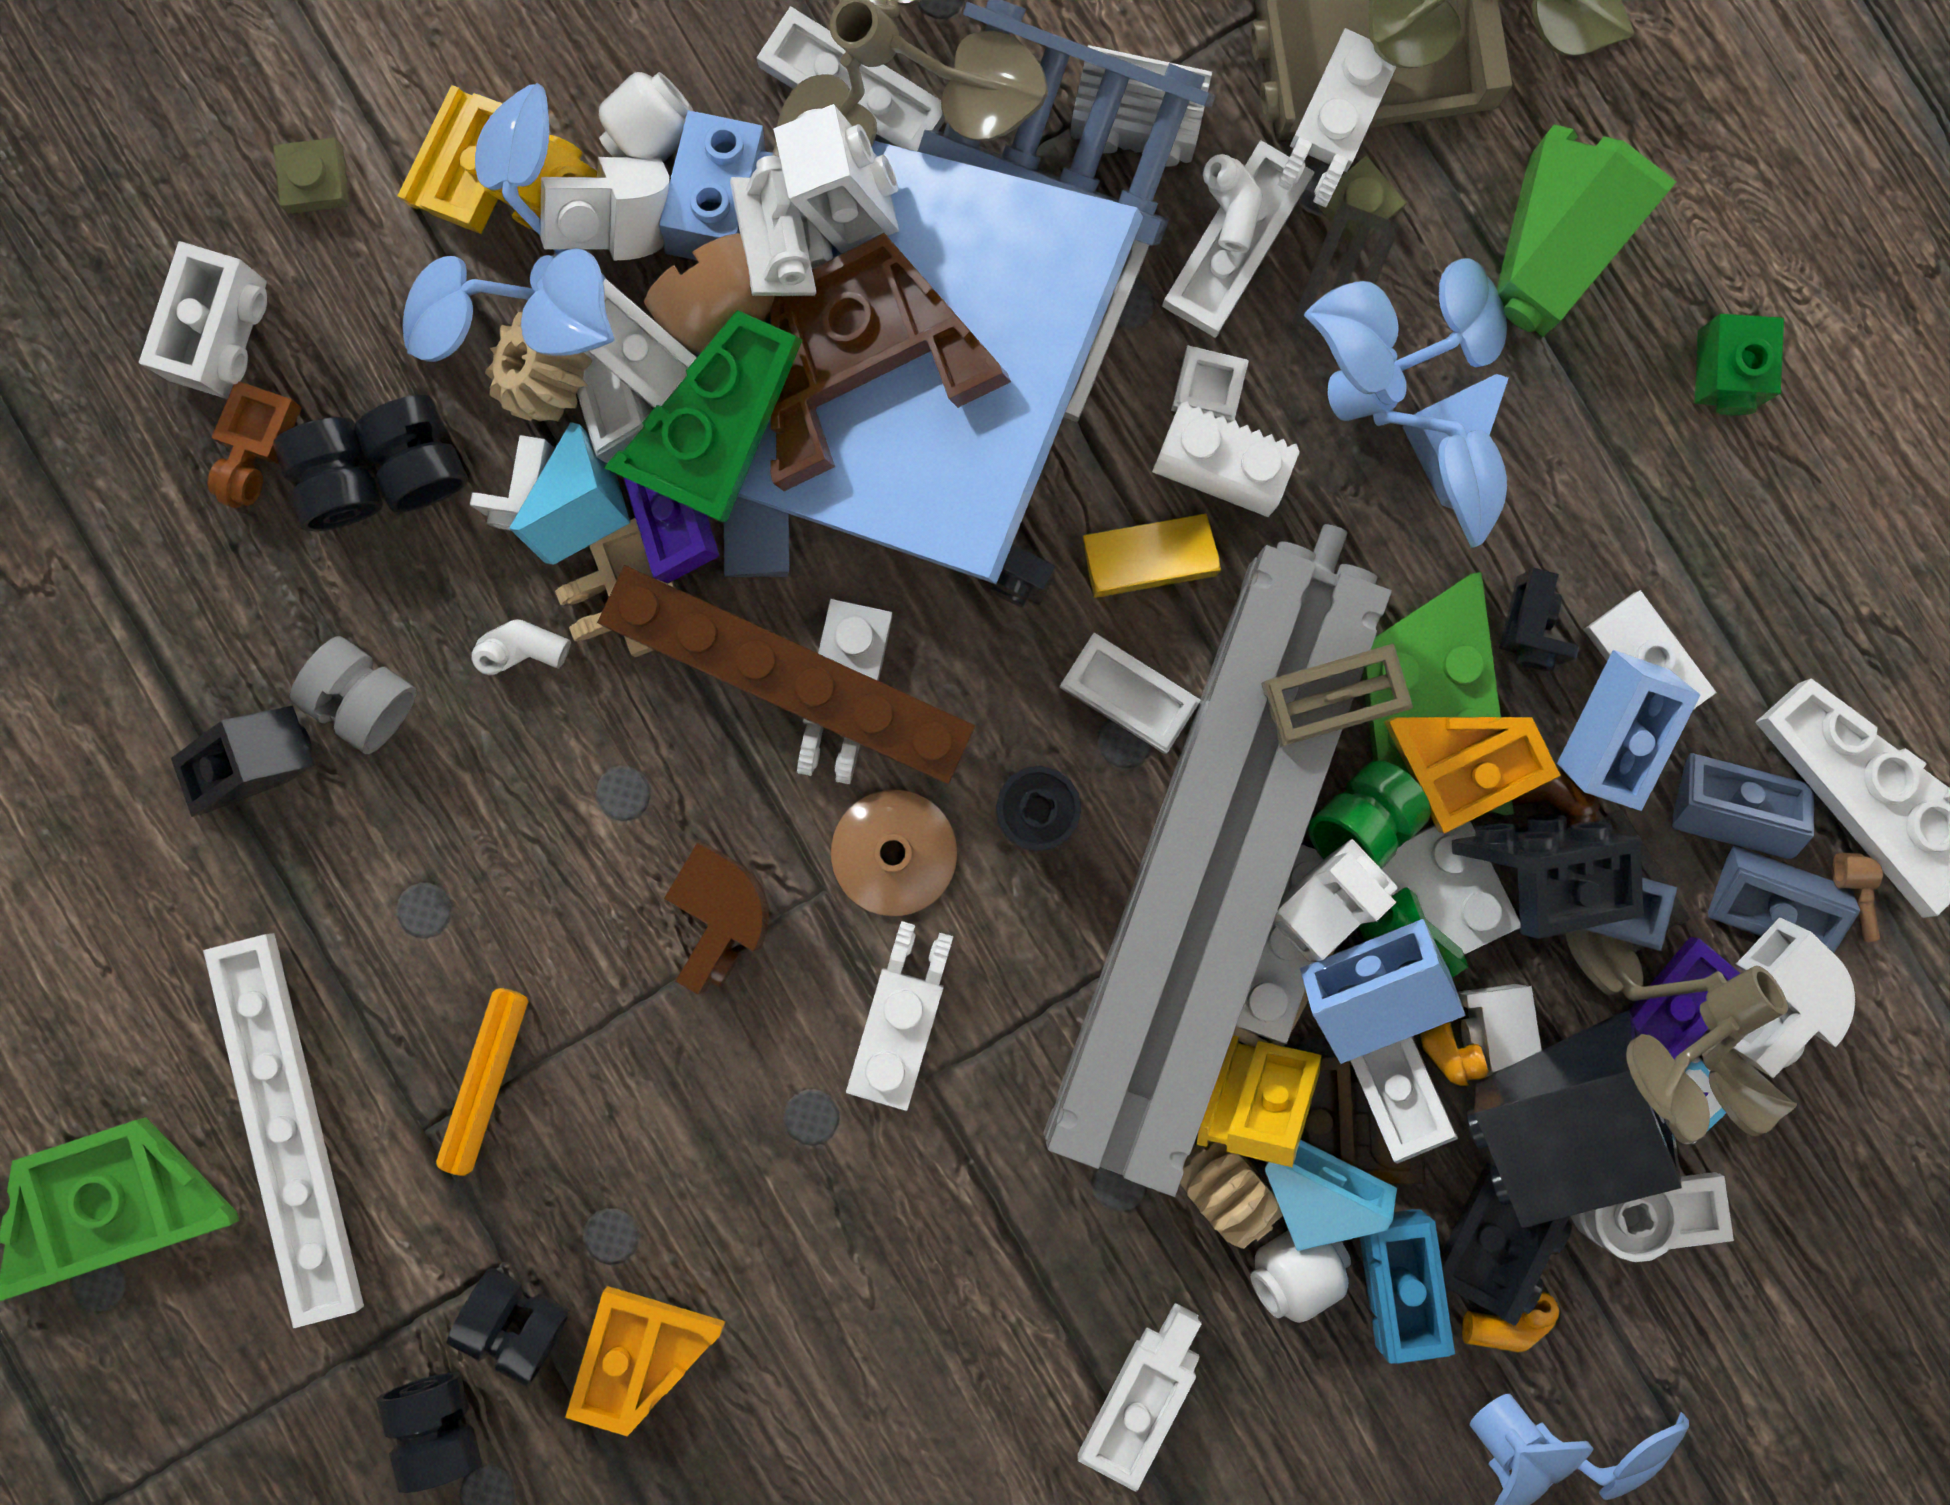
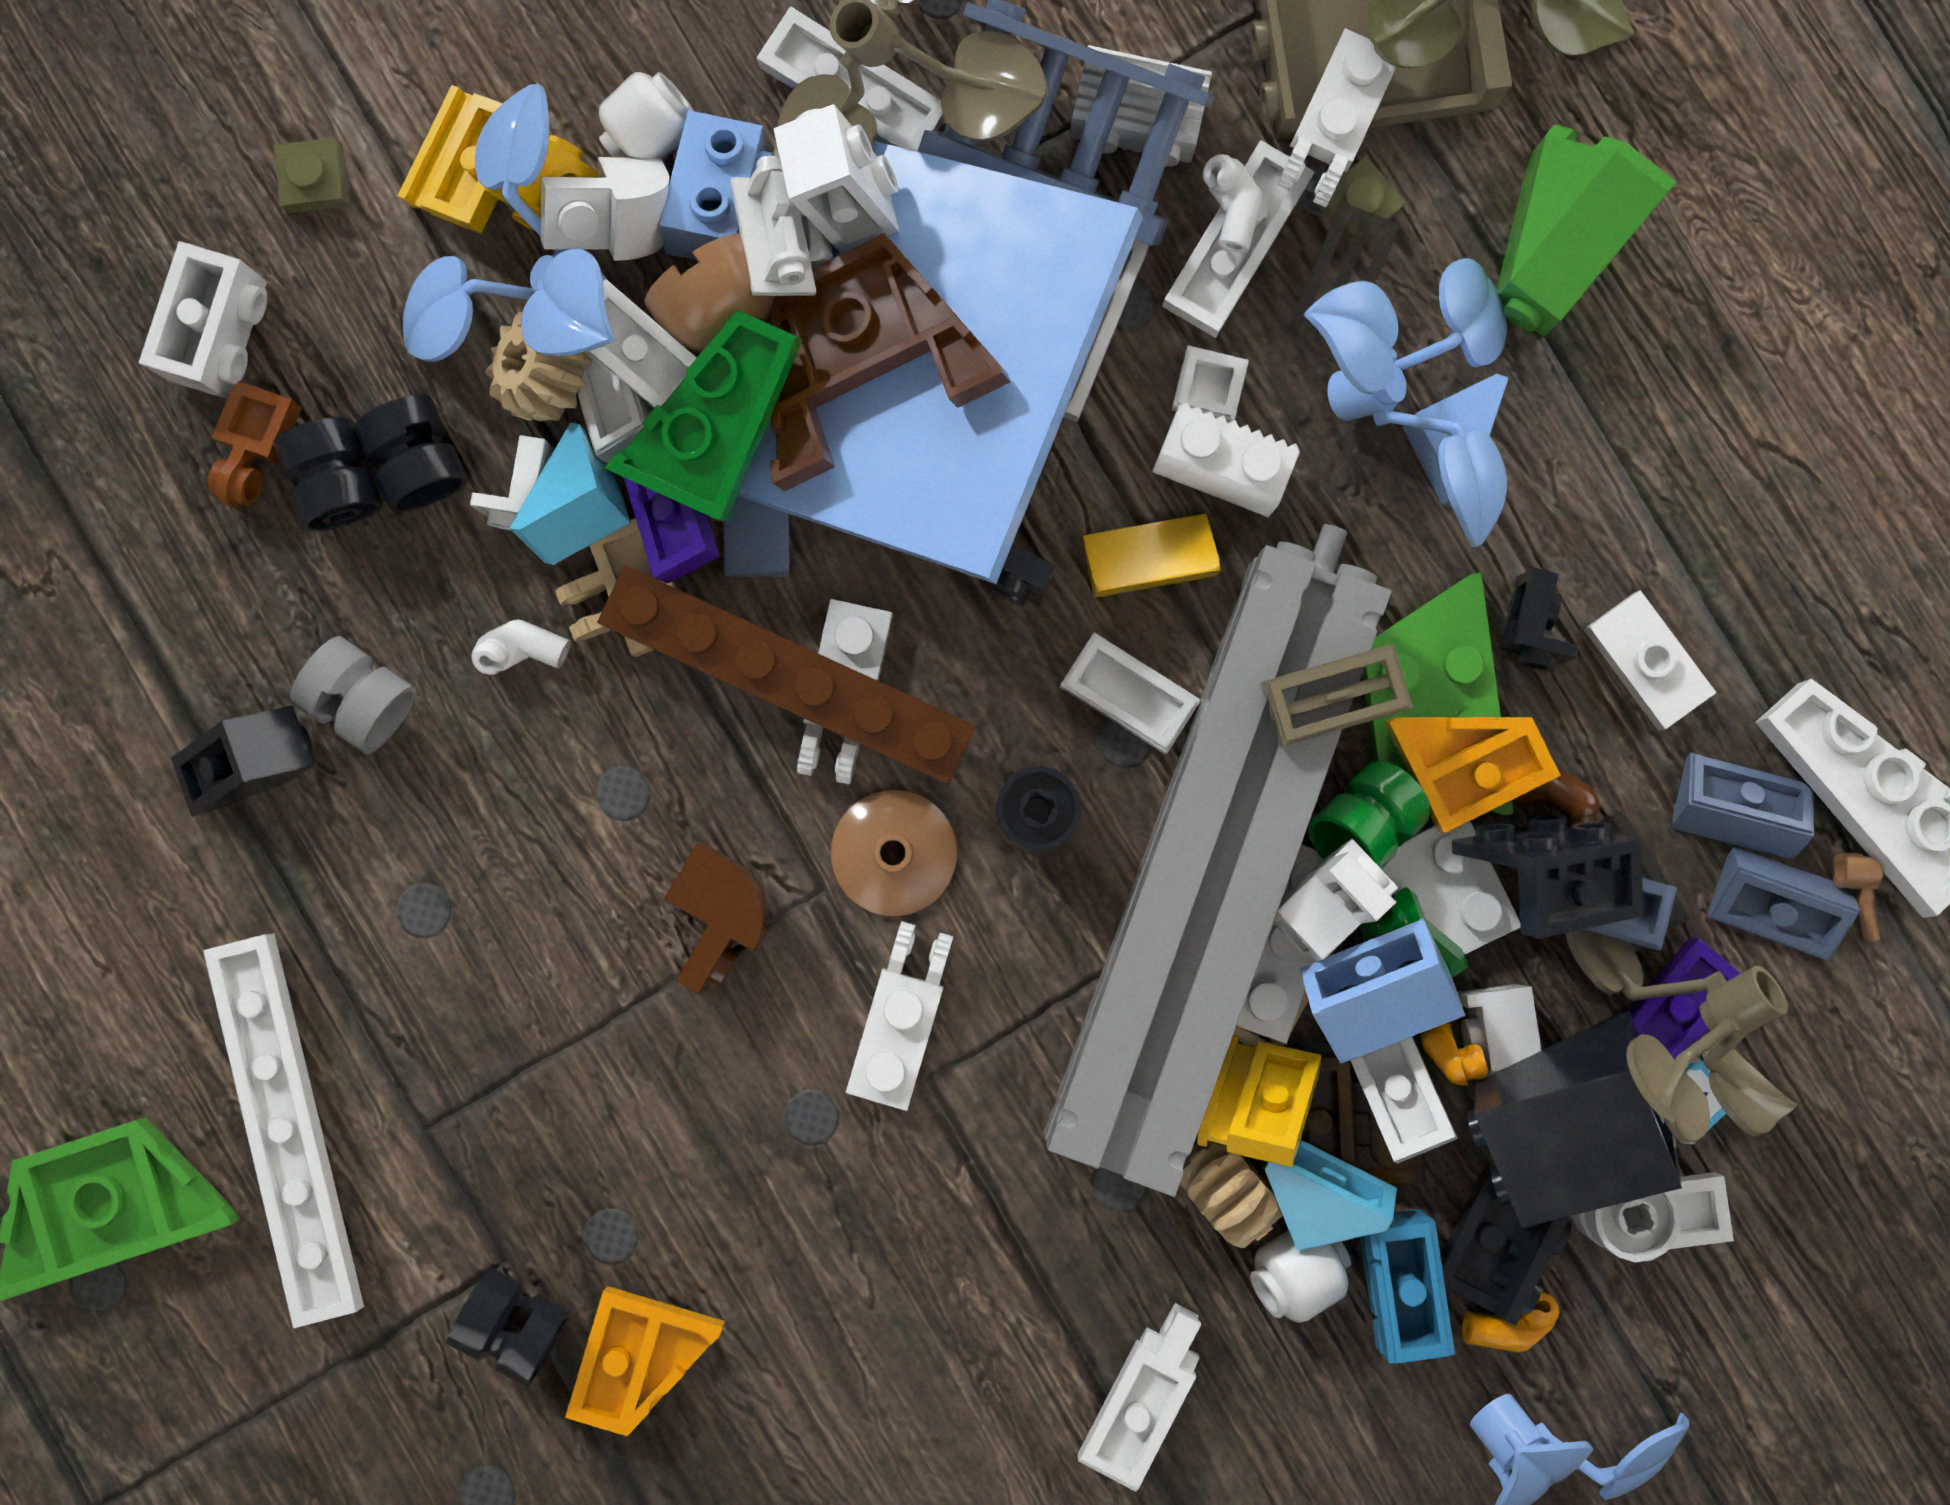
black wheel [376,1372,482,1493] -> none
light orange axle [436,988,528,1176] -> none
light blue brick [1557,650,1701,811] -> none
green brick [1694,314,1784,416] -> none
white brick [1733,917,1855,1078] -> none

